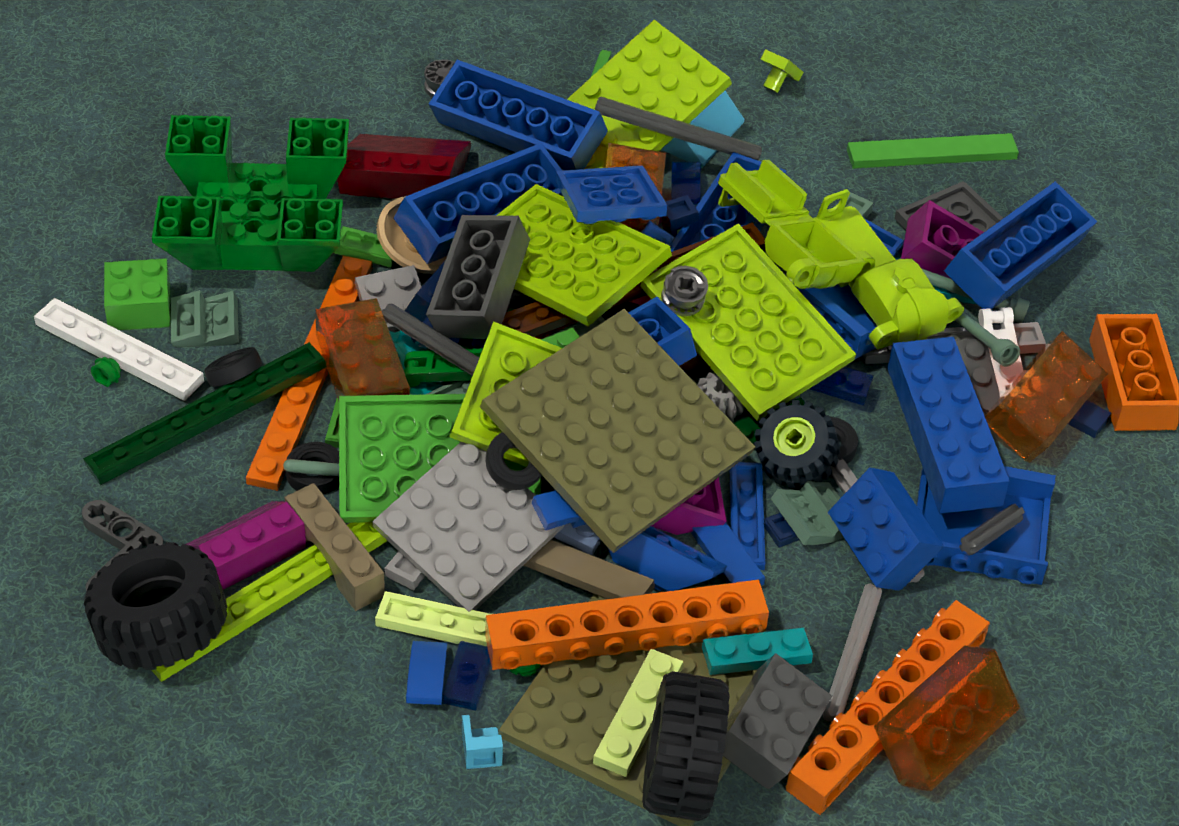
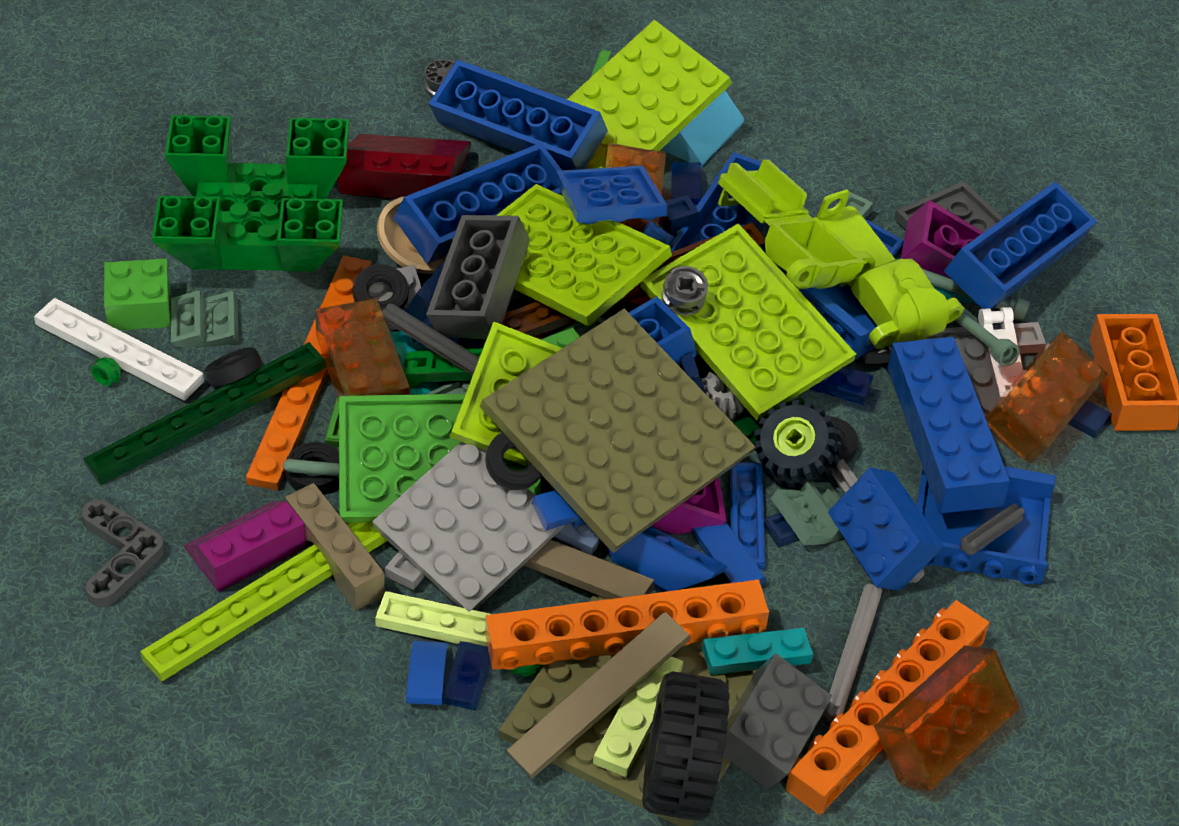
black tyre [84,542,227,670] -> none
bright green plate [334,226,394,267] -> none
medium azure panel [462,715,503,769] -> none
dark grey axle [595,97,762,160] -> none
lime tile [761,49,804,93] -> none
bright green tile [847,133,1019,169] -> none
none -> black tyre [353,264,409,319]
none -> dark tan tile [506,612,690,780]
none -> dark blue tile [681,353,706,394]

